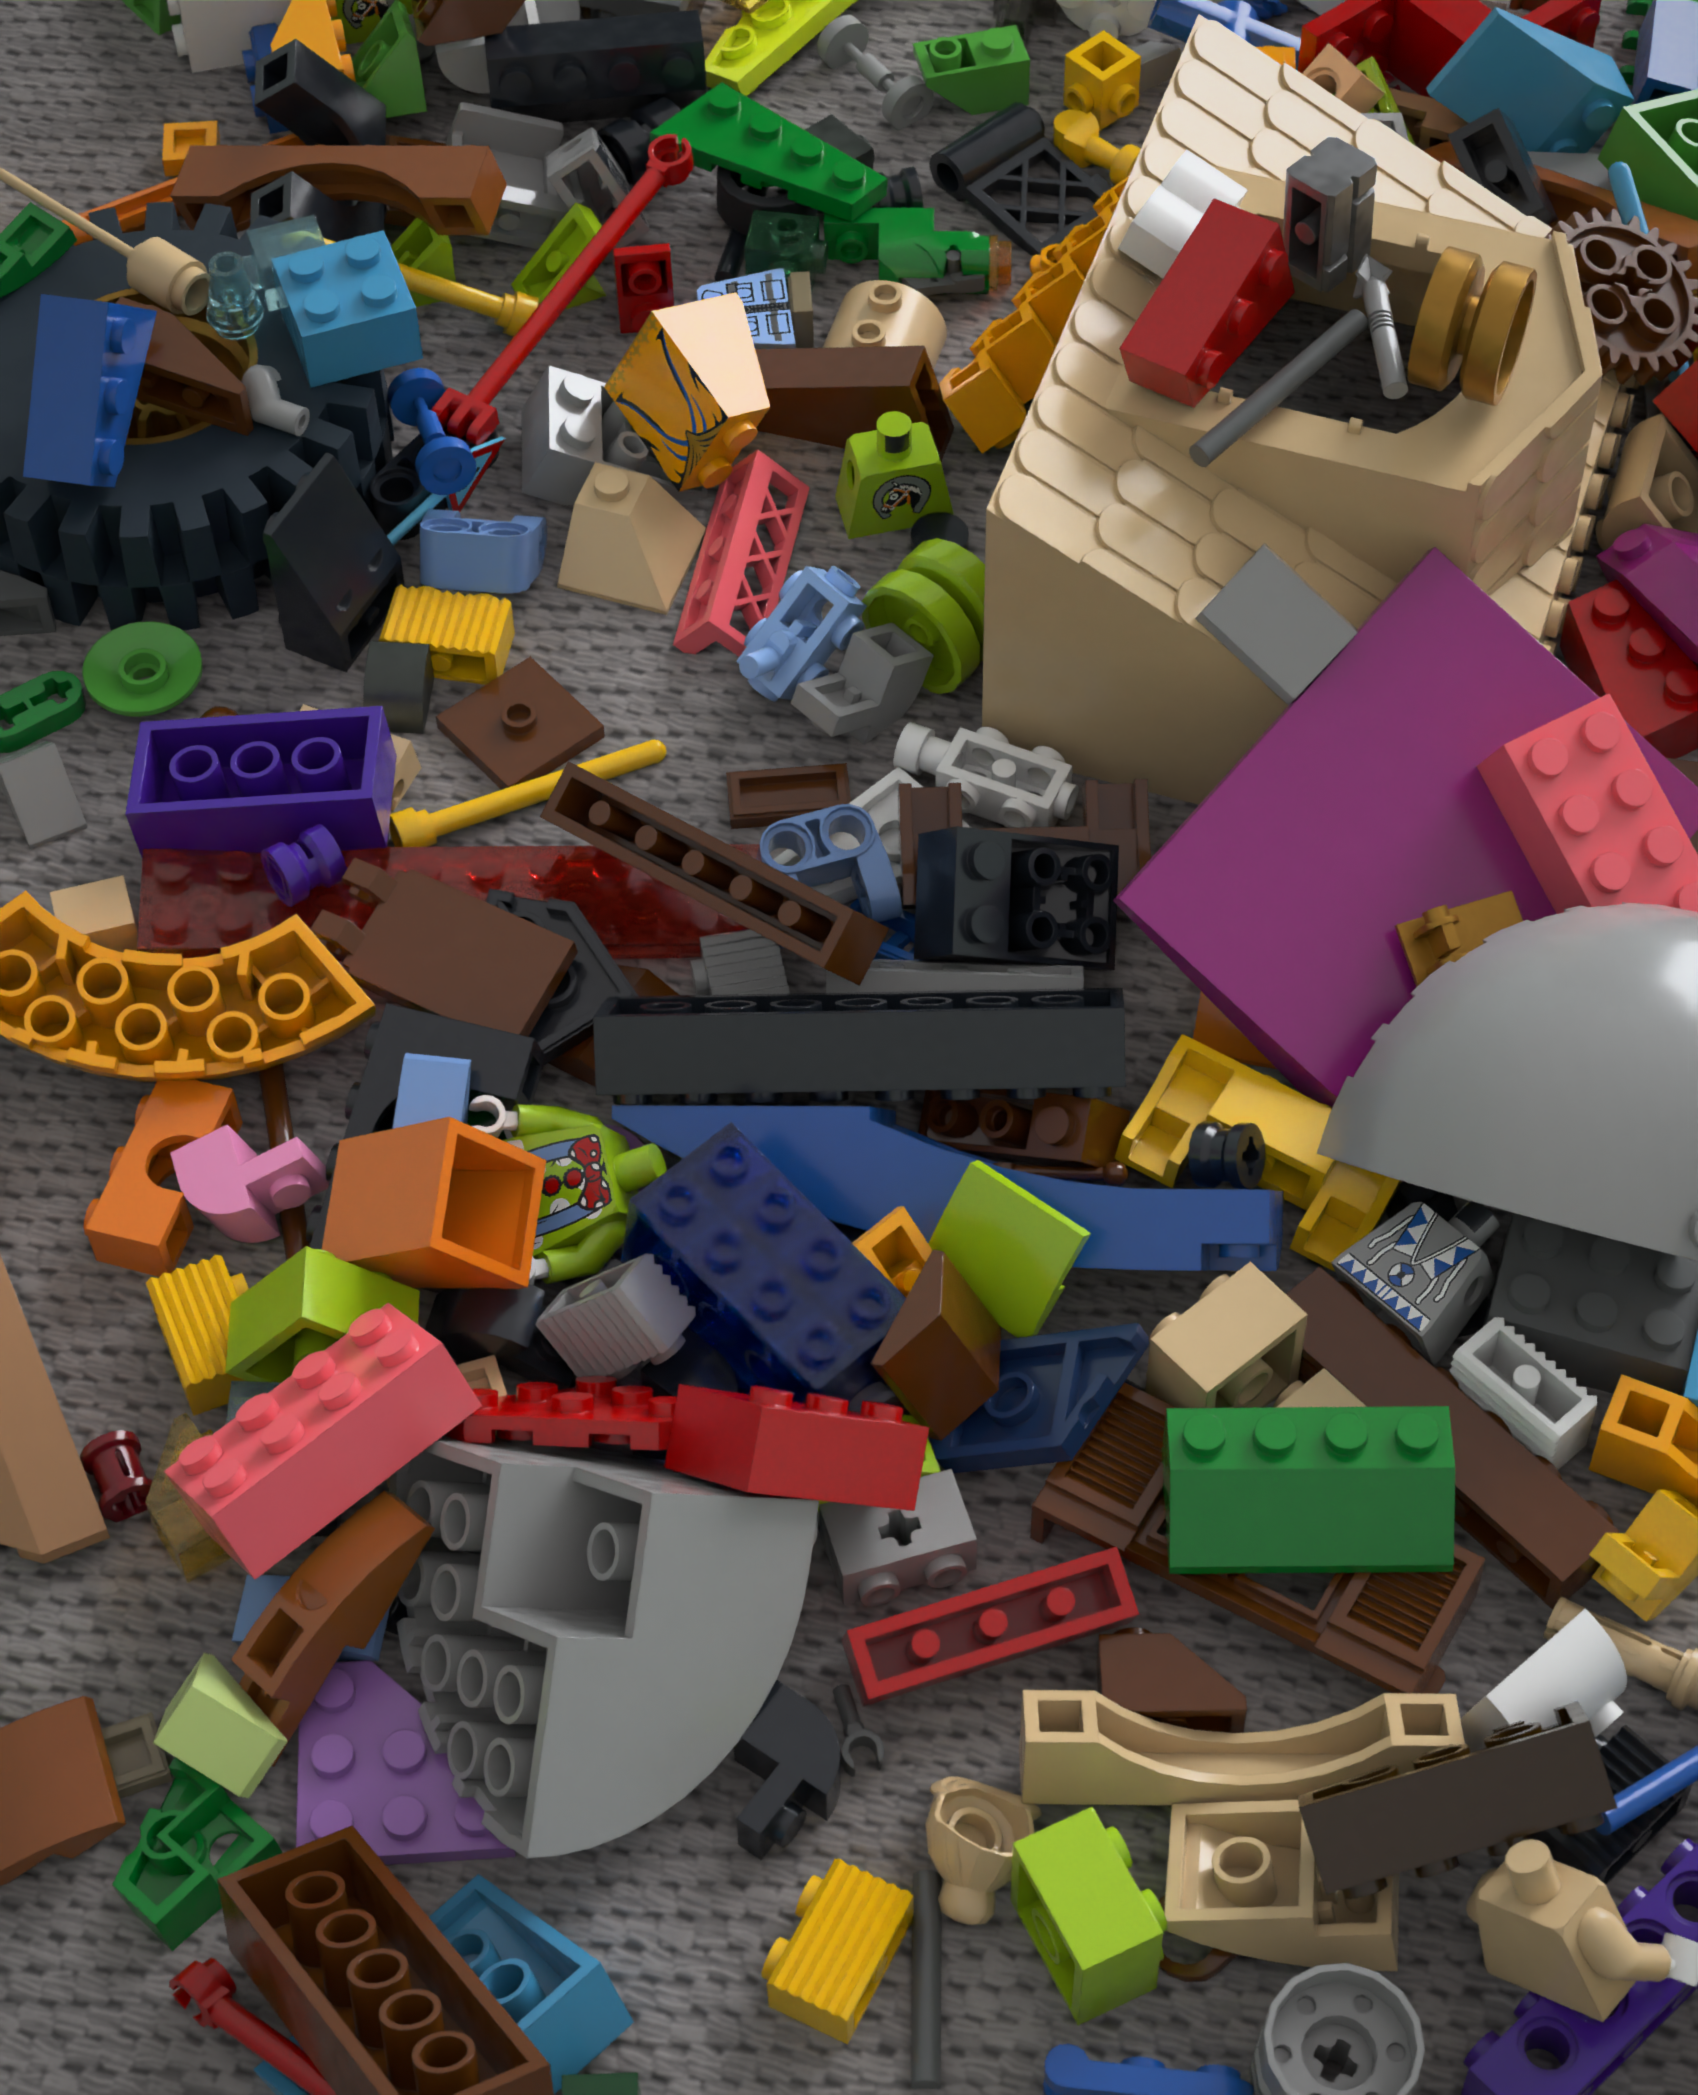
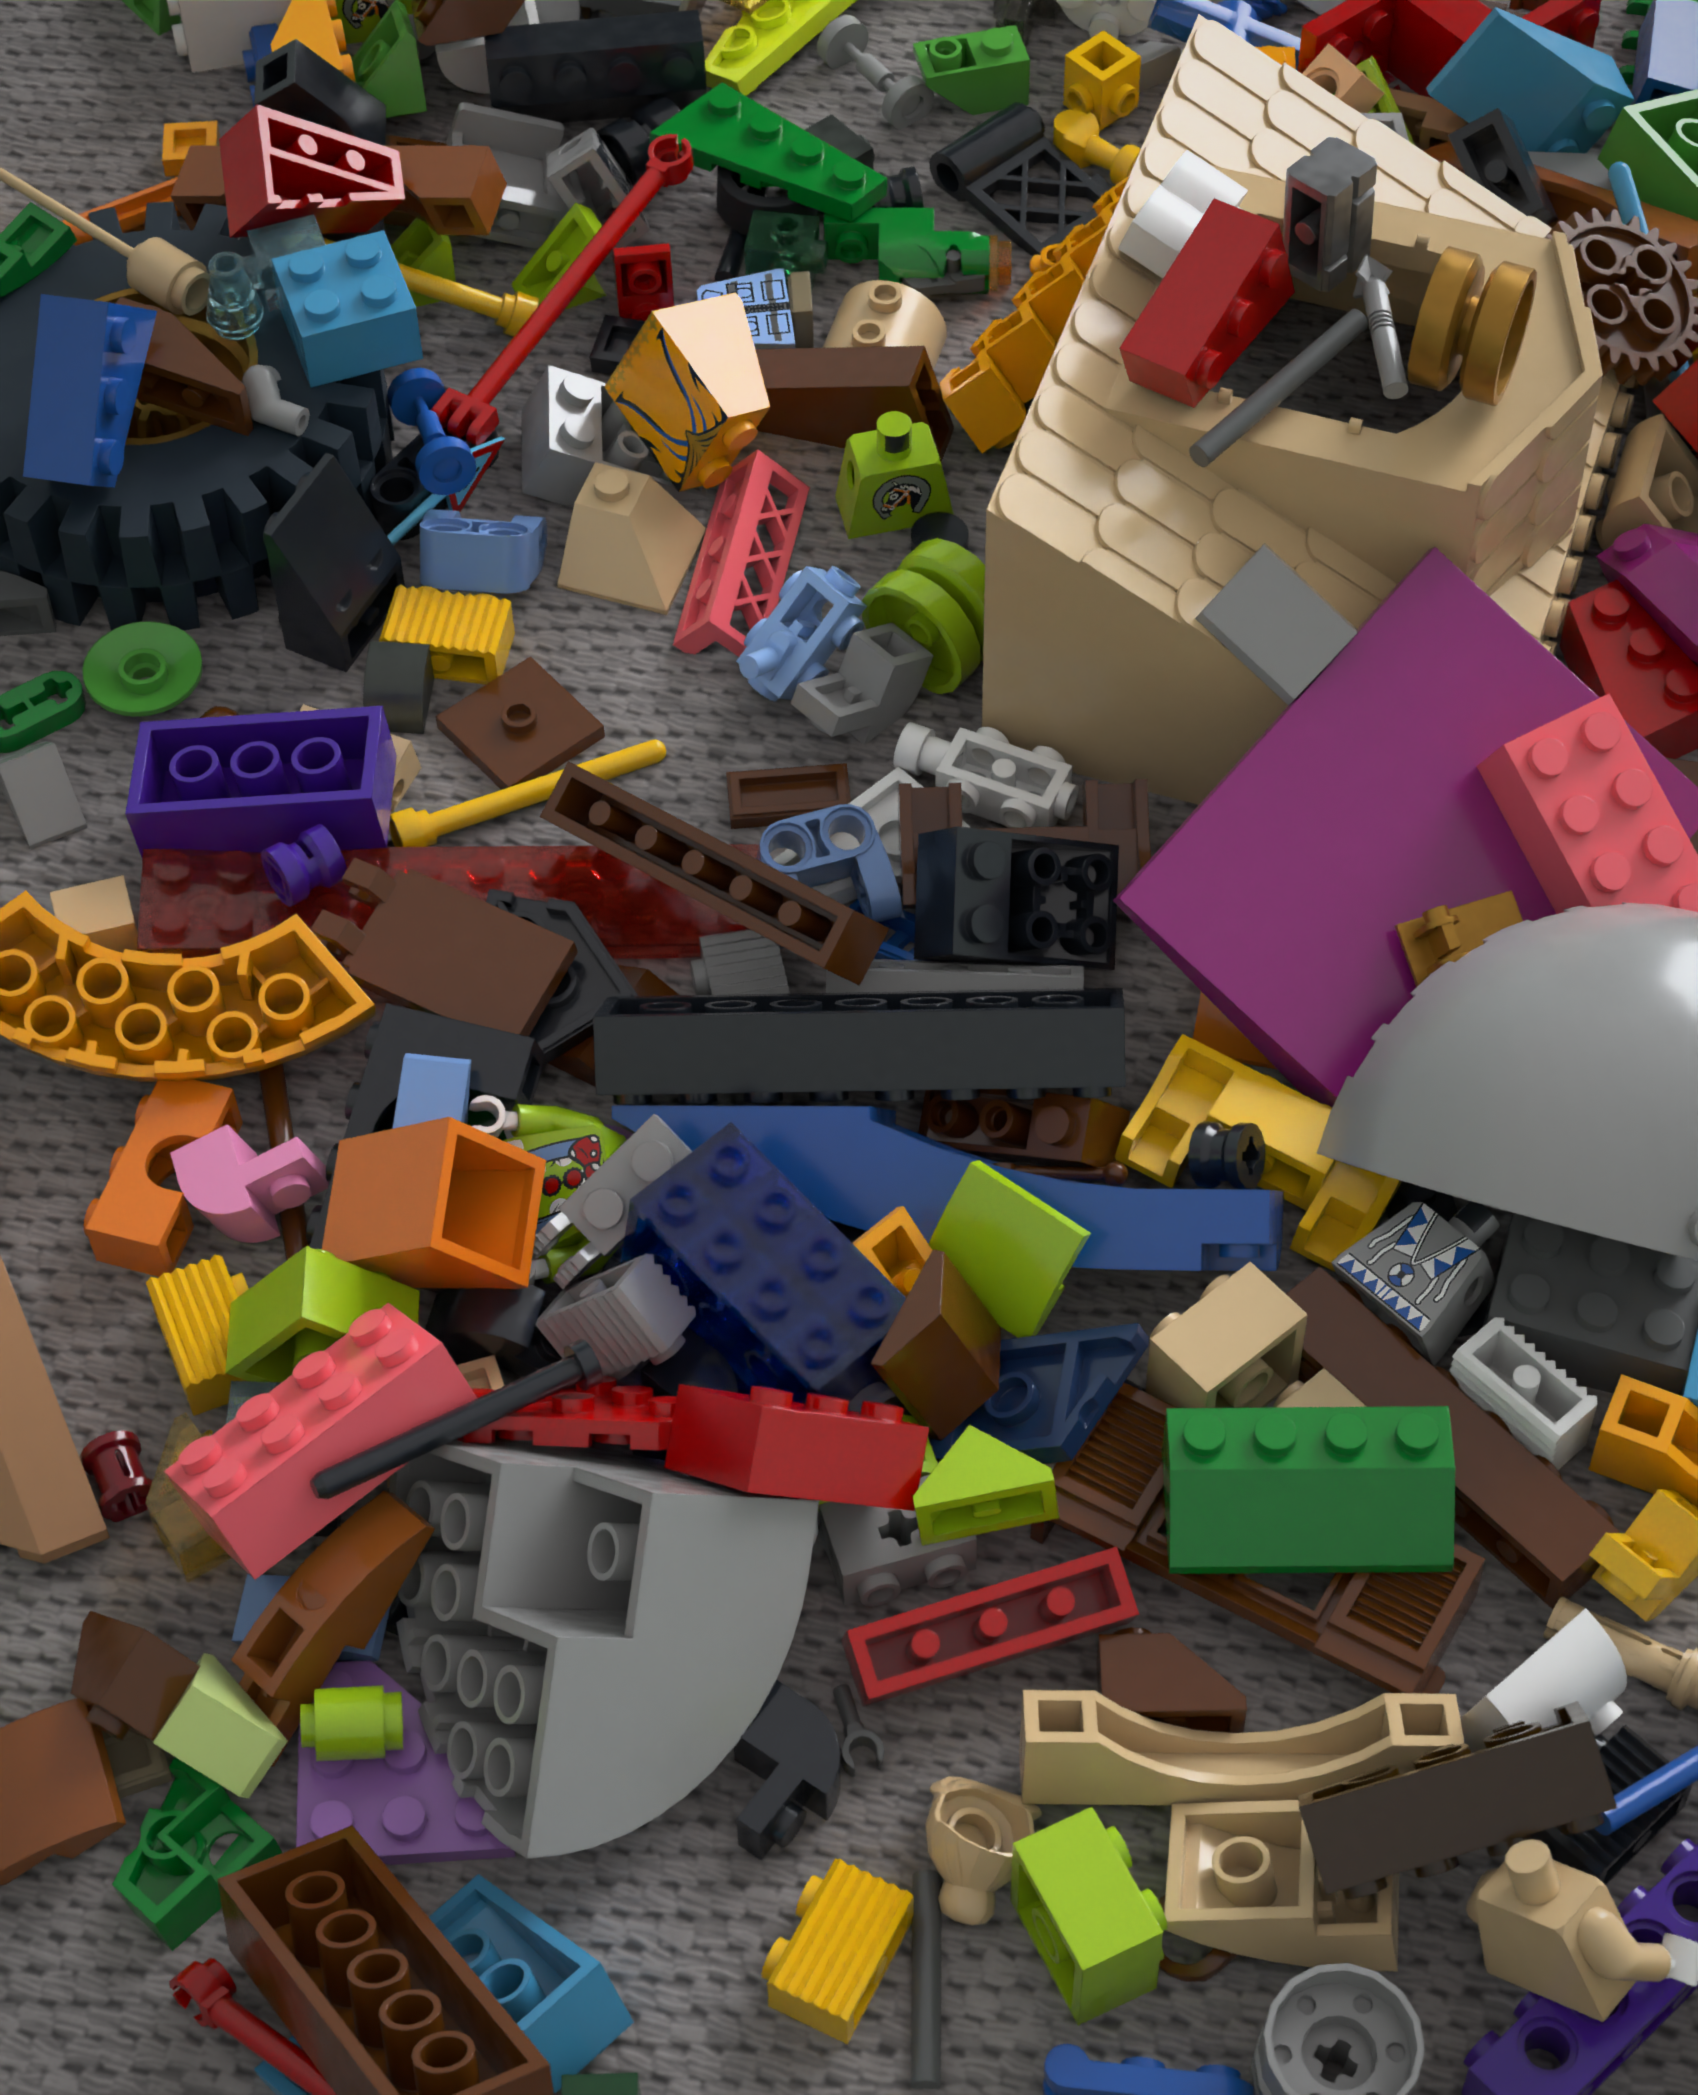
none -> reddish brown slope [71,1611,200,1741]
none -> red wedge [219,105,405,238]
none -> lime brick [300,1685,404,1762]
none -> black bar [310,1339,603,1499]
none -> light grey hinge [532,1114,703,1290]
none -> black plate [589,315,645,375]
none -> lime slope [913,1425,1059,1546]

